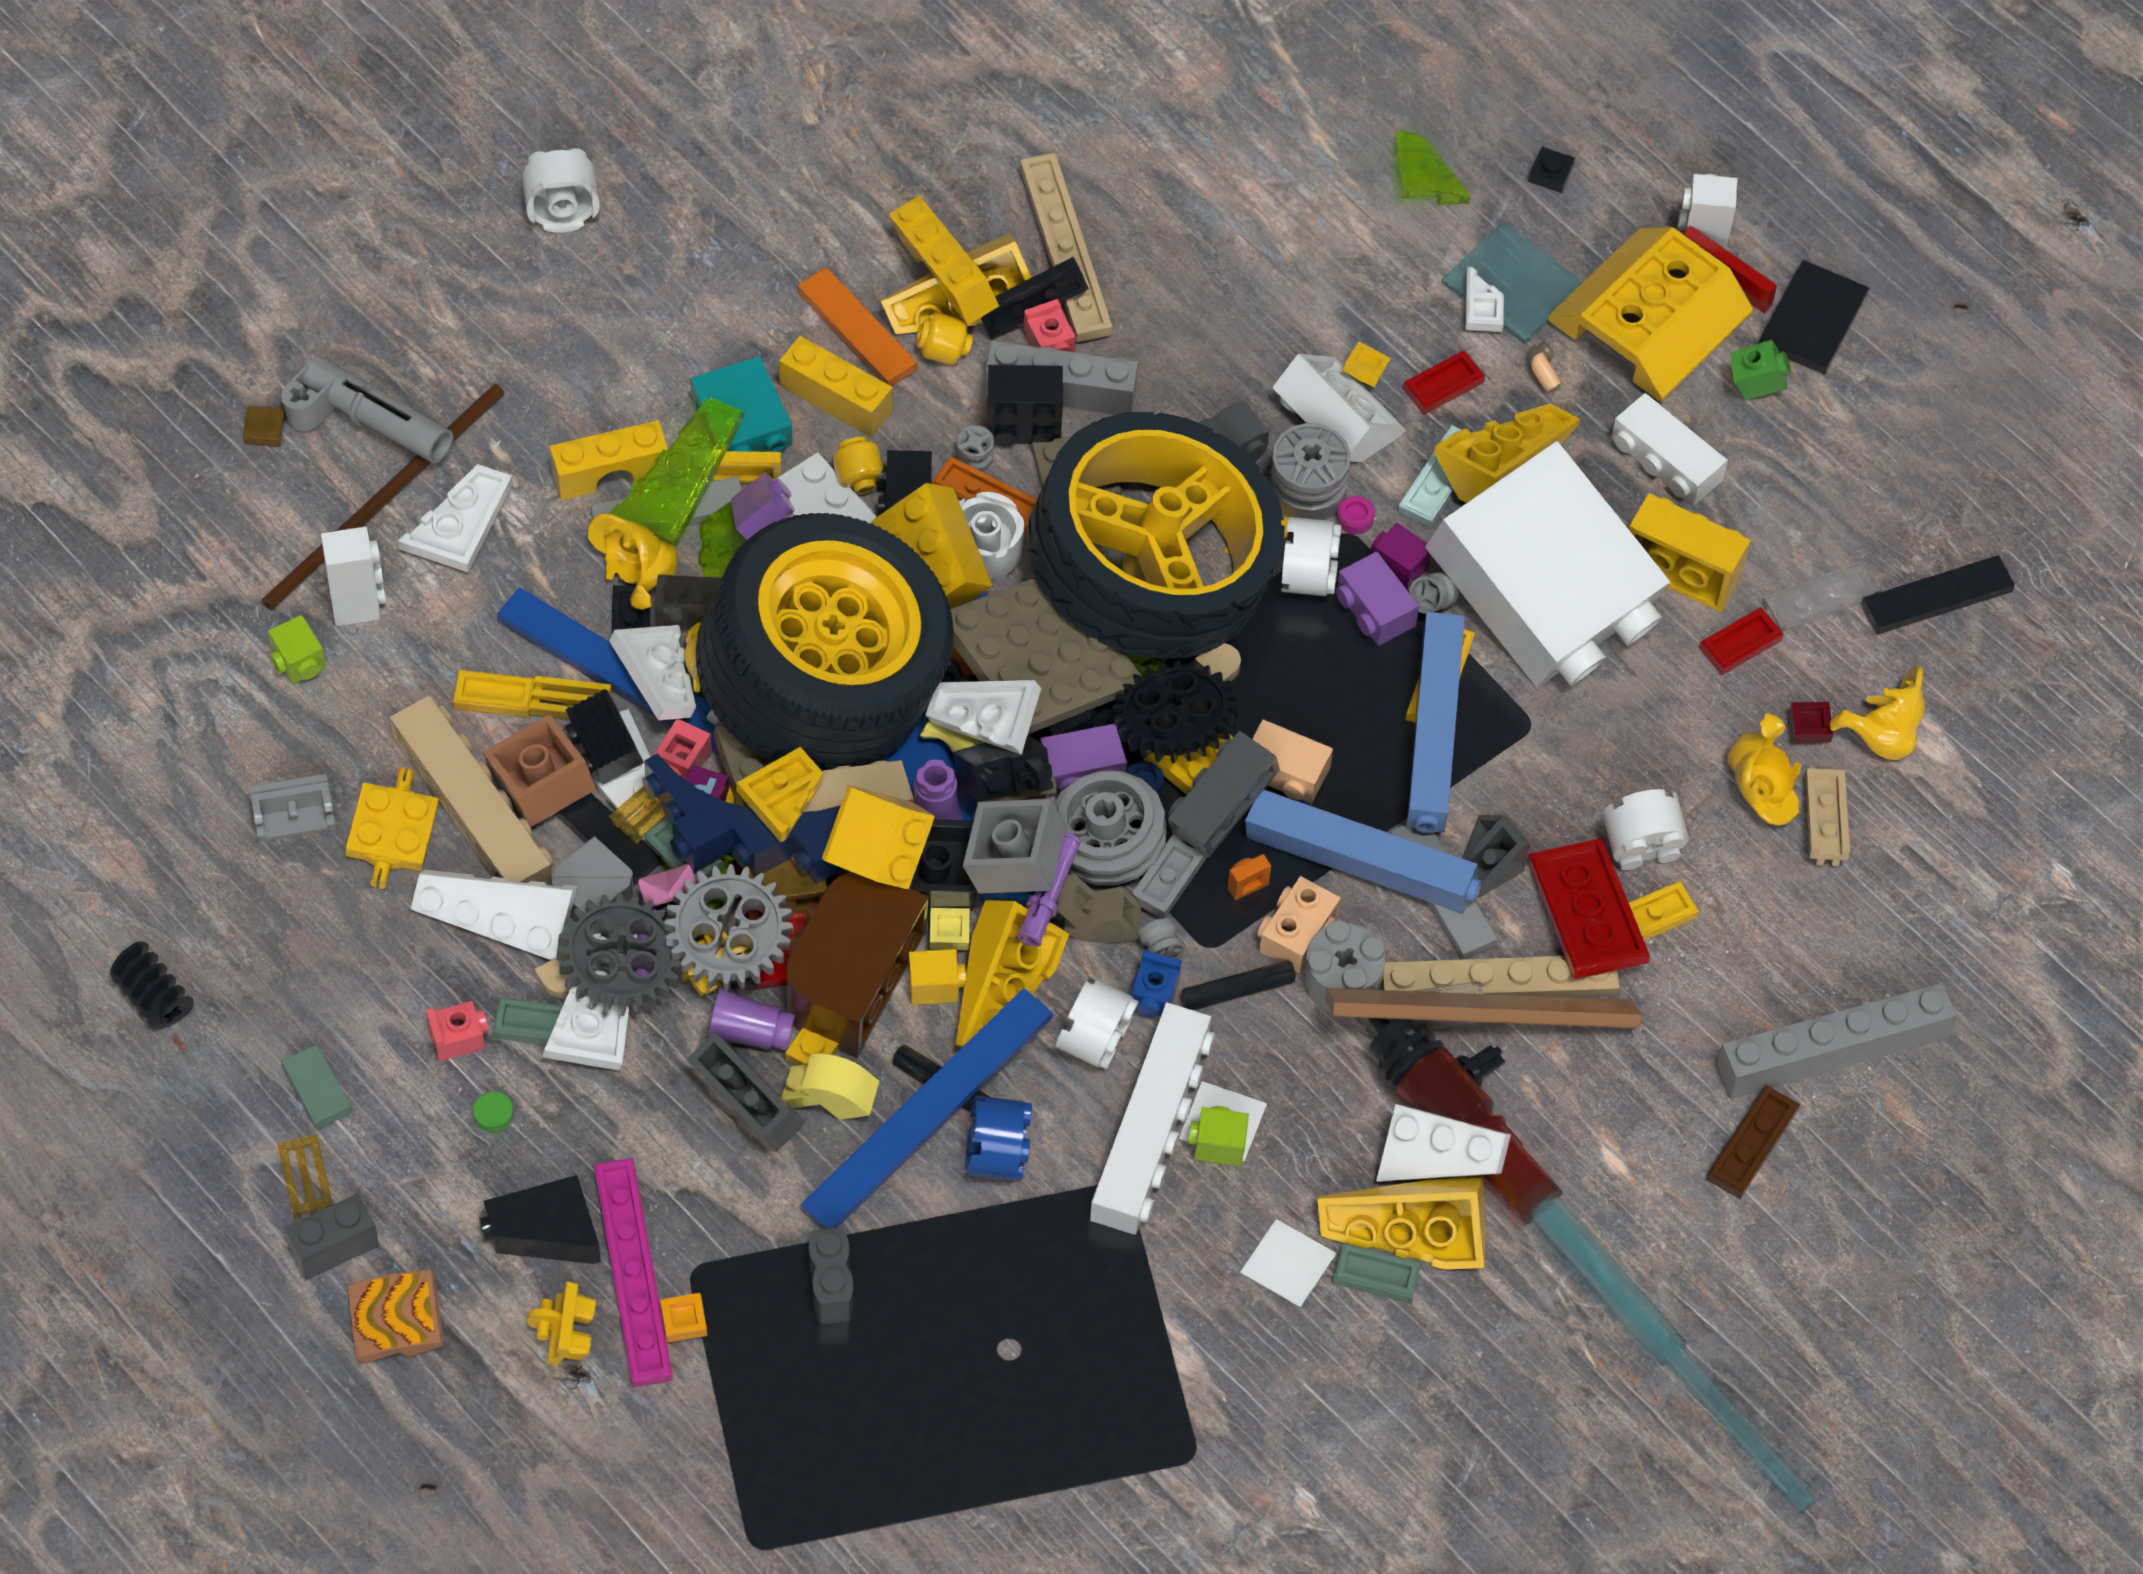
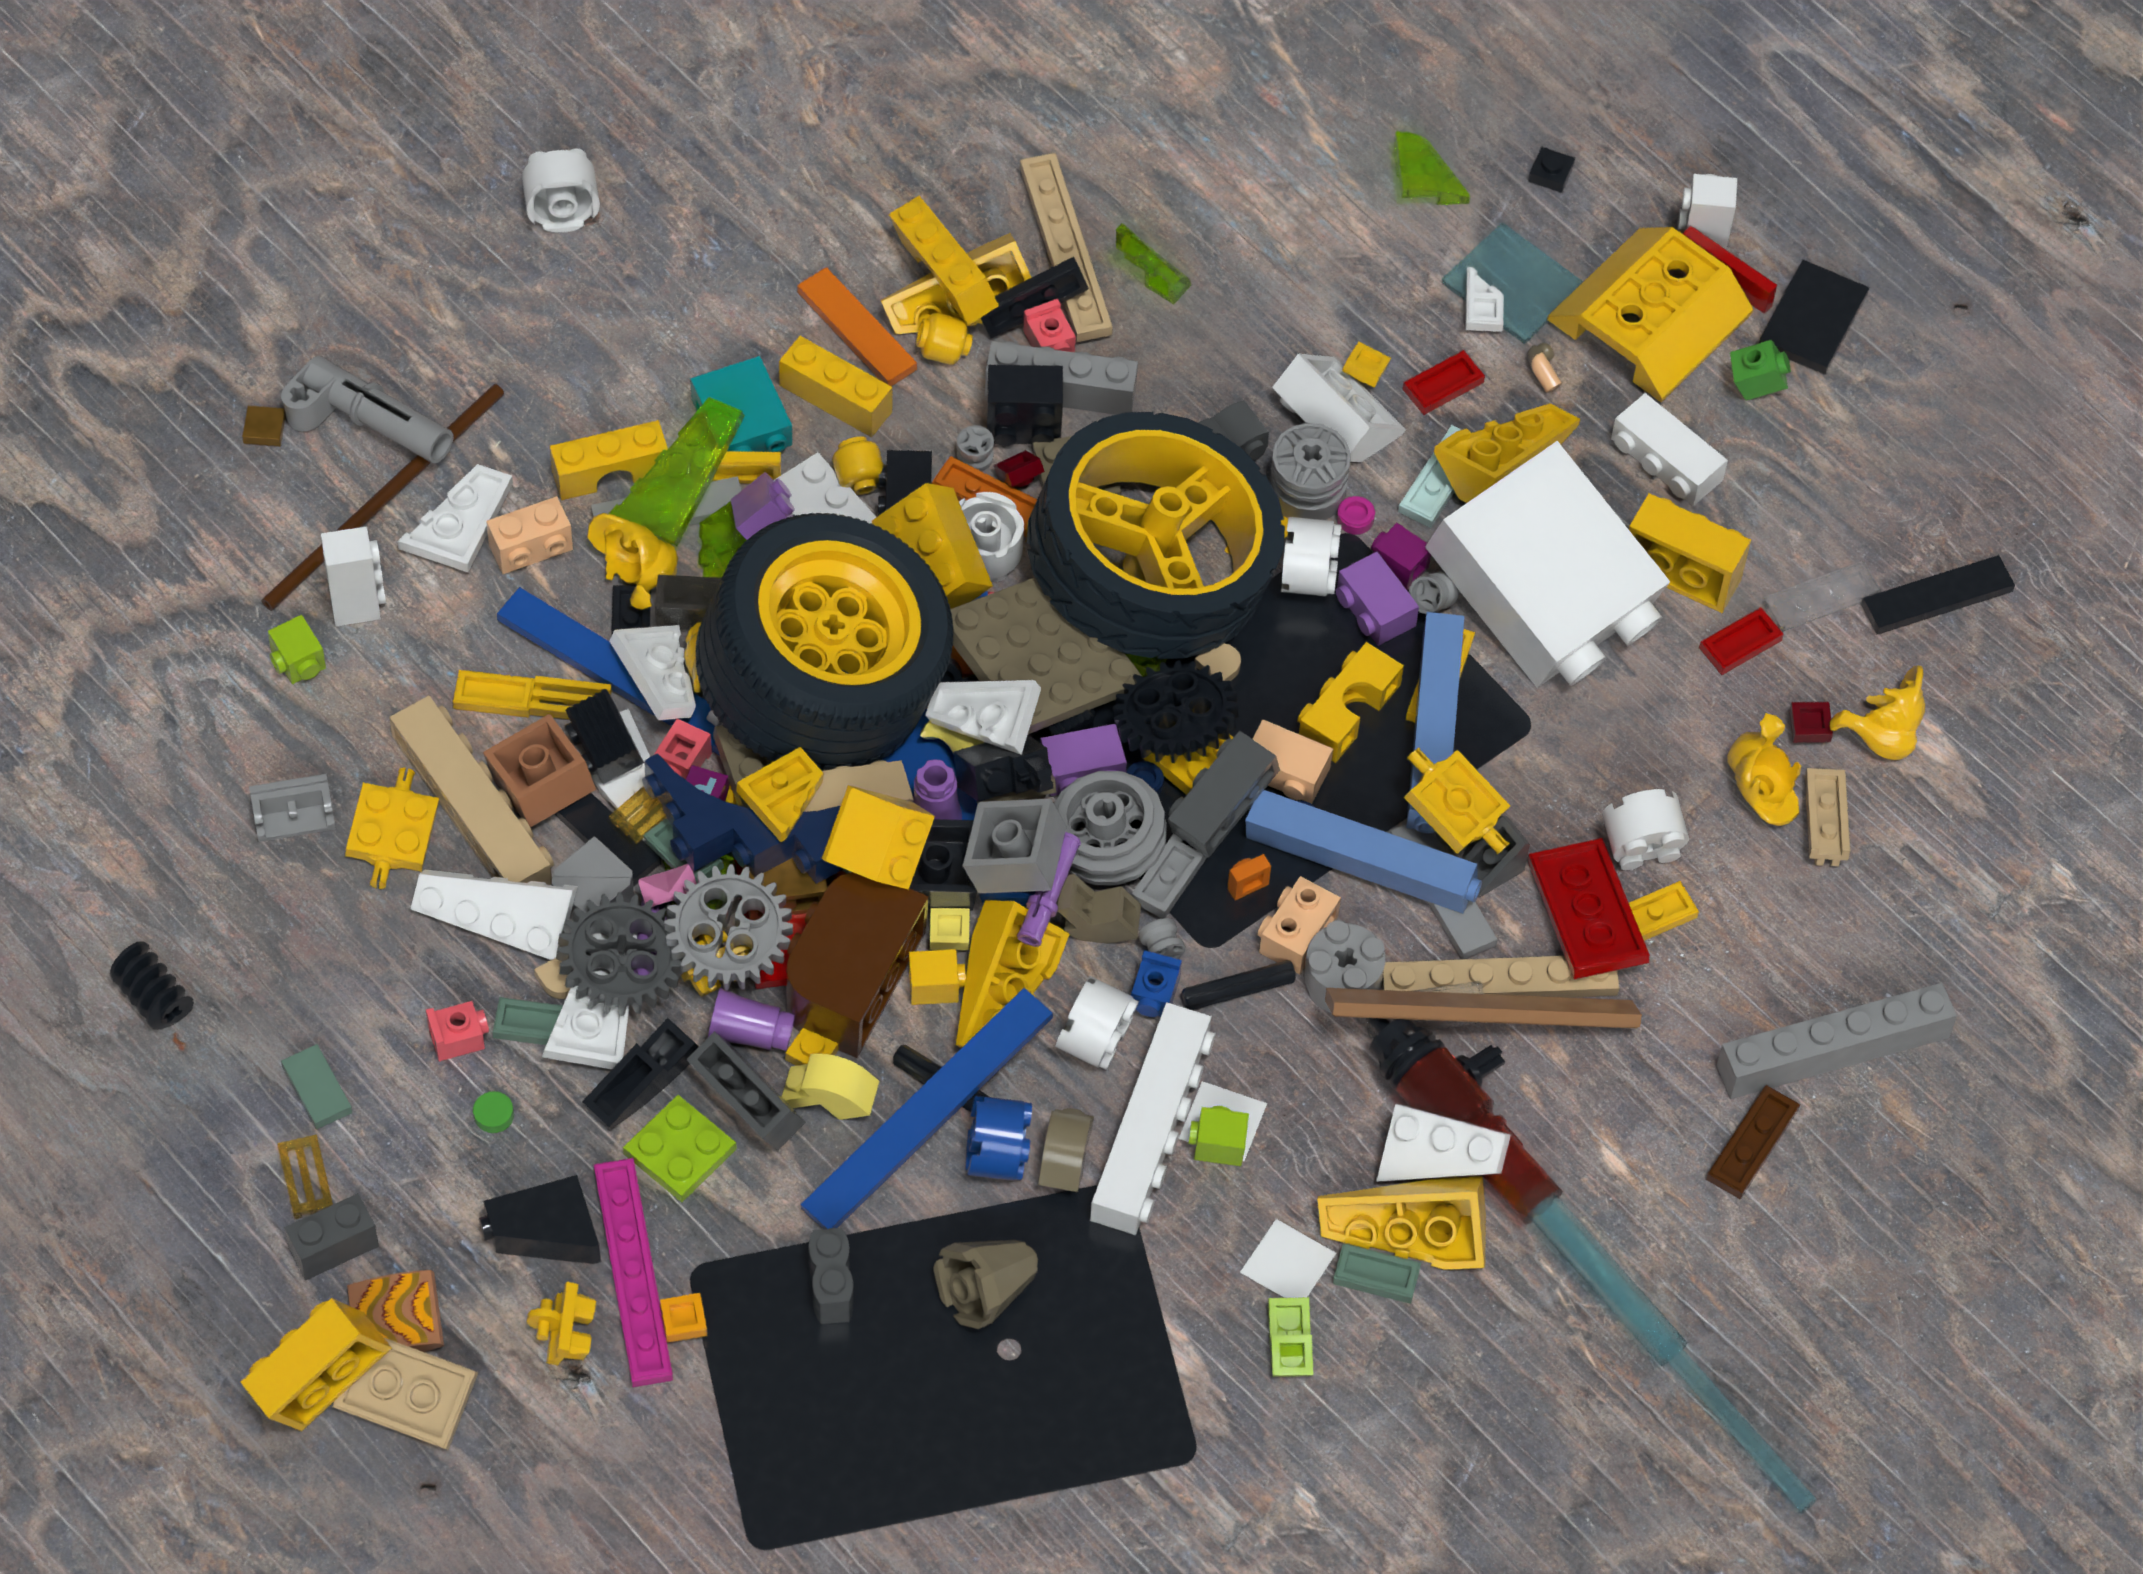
none -> yellow brick [241,1298,392,1431]
none -> tan tile [333,1338,478,1450]
none -> light nougat brick [486,496,573,575]
none -> black slope [582,1018,699,1129]
none -> lime plate [623,1095,737,1203]
none -> dark tan cone [933,1240,1038,1329]
none -> dark red plate [993,450,1045,487]
none -> dark tan brick [1038,1108,1094,1192]
none -> clear neon green slope [1116,223,1191,305]
none -> lime slope [1268,1297,1313,1377]
none -> yellow arch [1297,642,1404,763]
none -> yellow plate [1404,747,1510,855]

